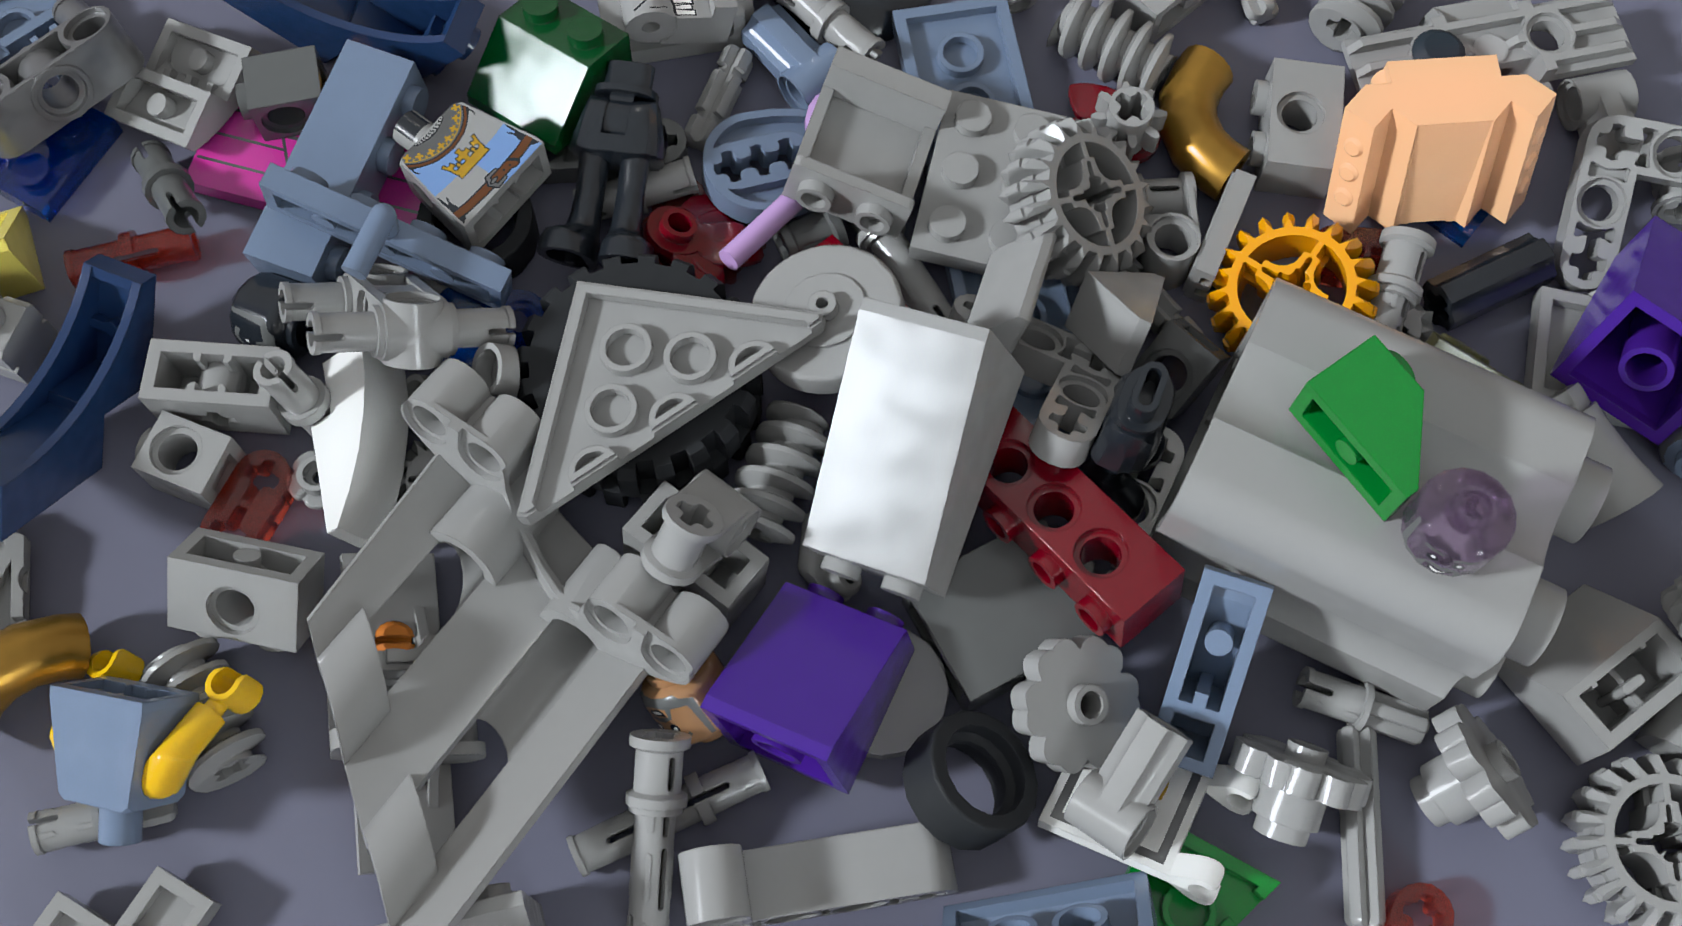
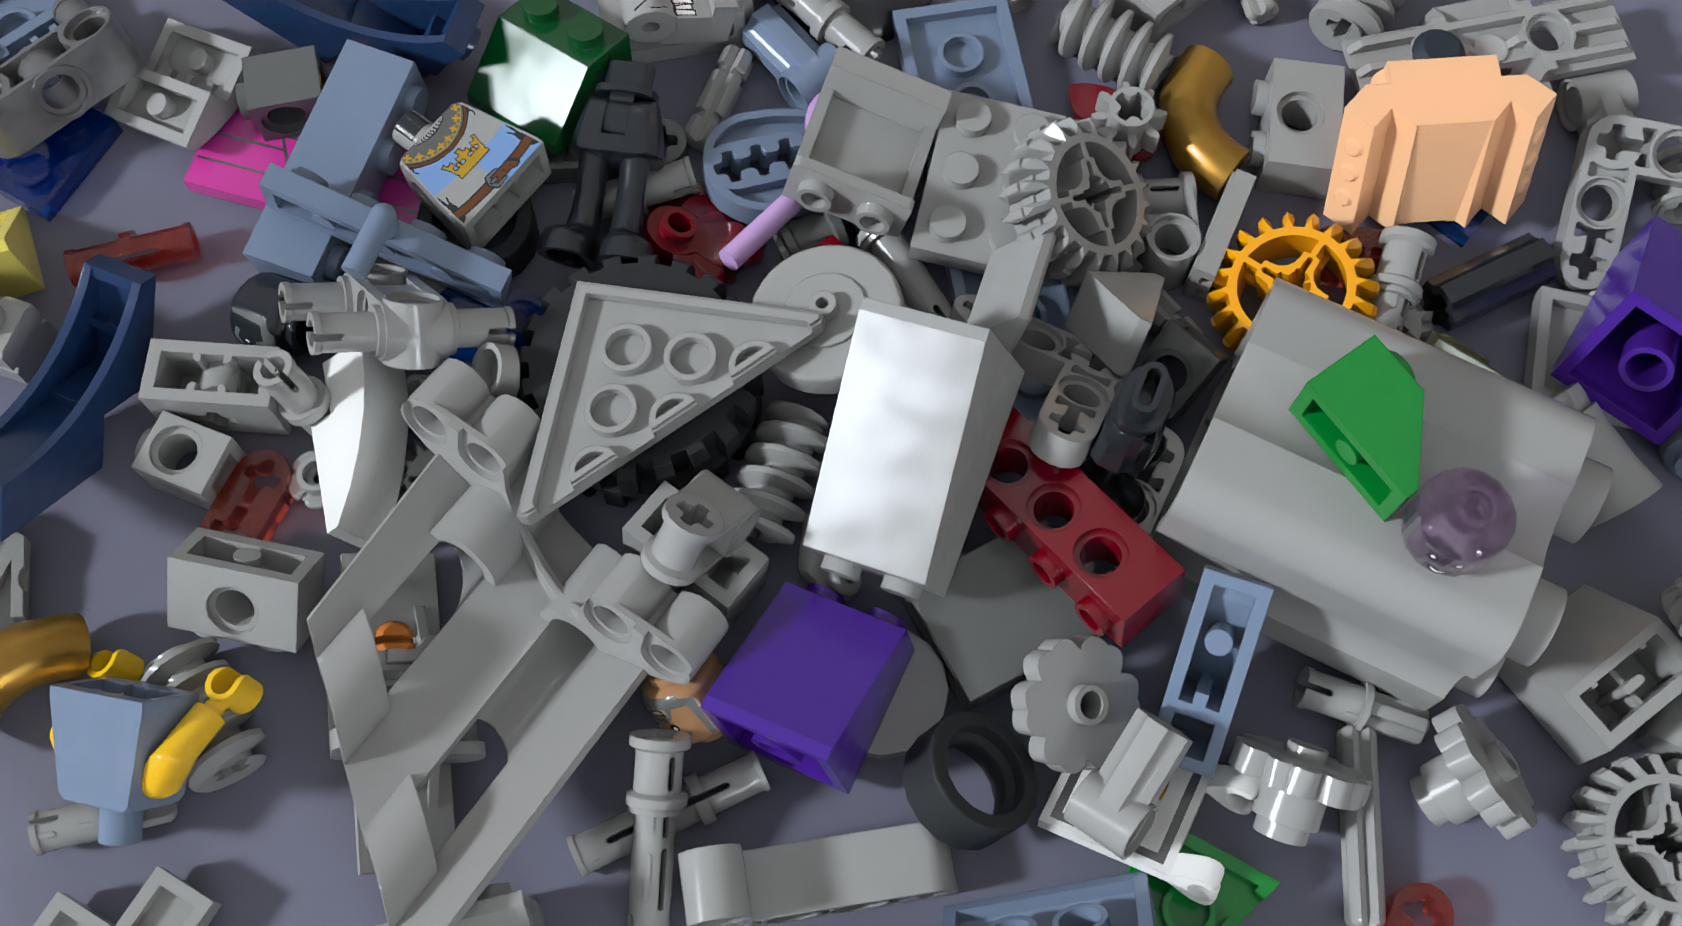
dark grey pin [130,140,207,235] -> none

